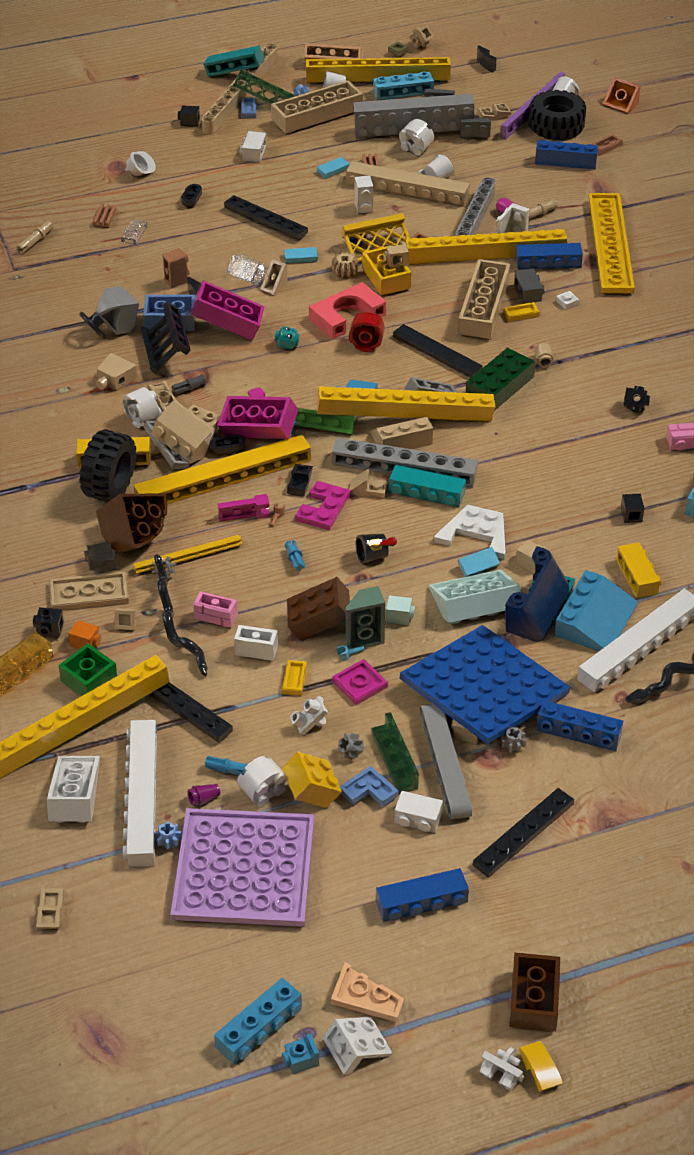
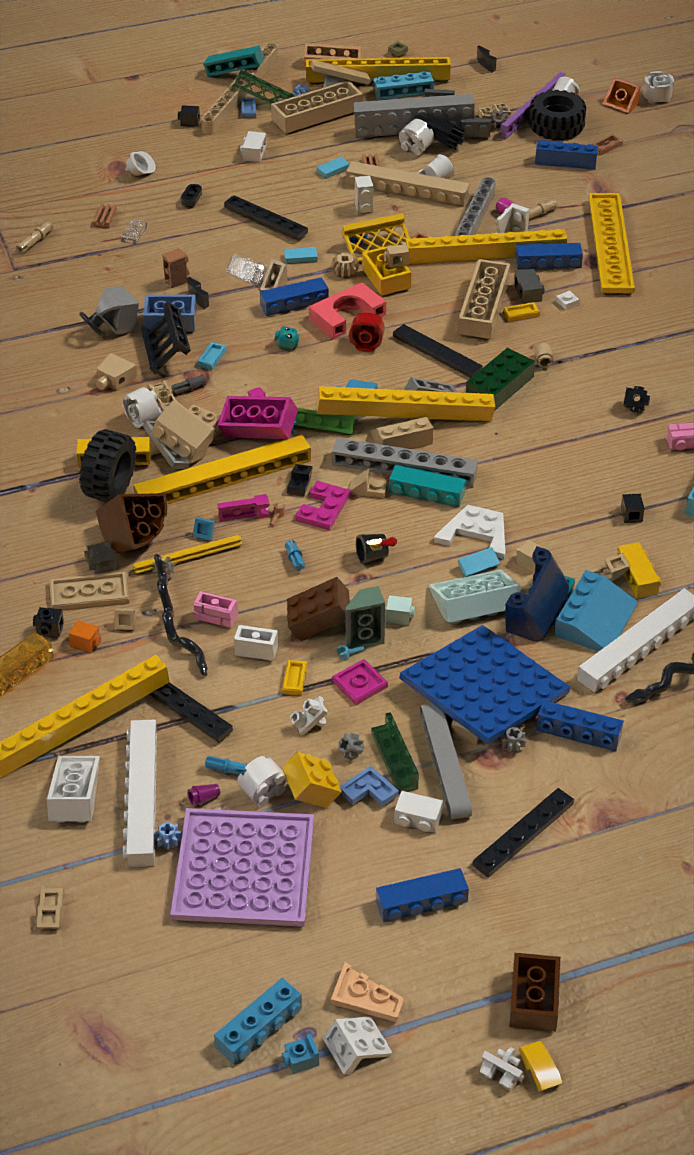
green brick [58,643,117,696] -> none
dark pink brick [190,280,265,341] -> none
black plate [210,434,245,455] -> none
tan brick [409,24,434,49] -> none
none -> dark azure tile [193,517,215,540]
none -> medium azure tile [197,342,227,370]
none -> blue brick [260,277,329,316]
none -> tan tile [310,59,371,85]
none -> black piece [414,114,465,150]
none -> light grey gear [490,109,508,127]
none -> tan slope [589,553,630,582]
none -> white brick [643,71,674,104]

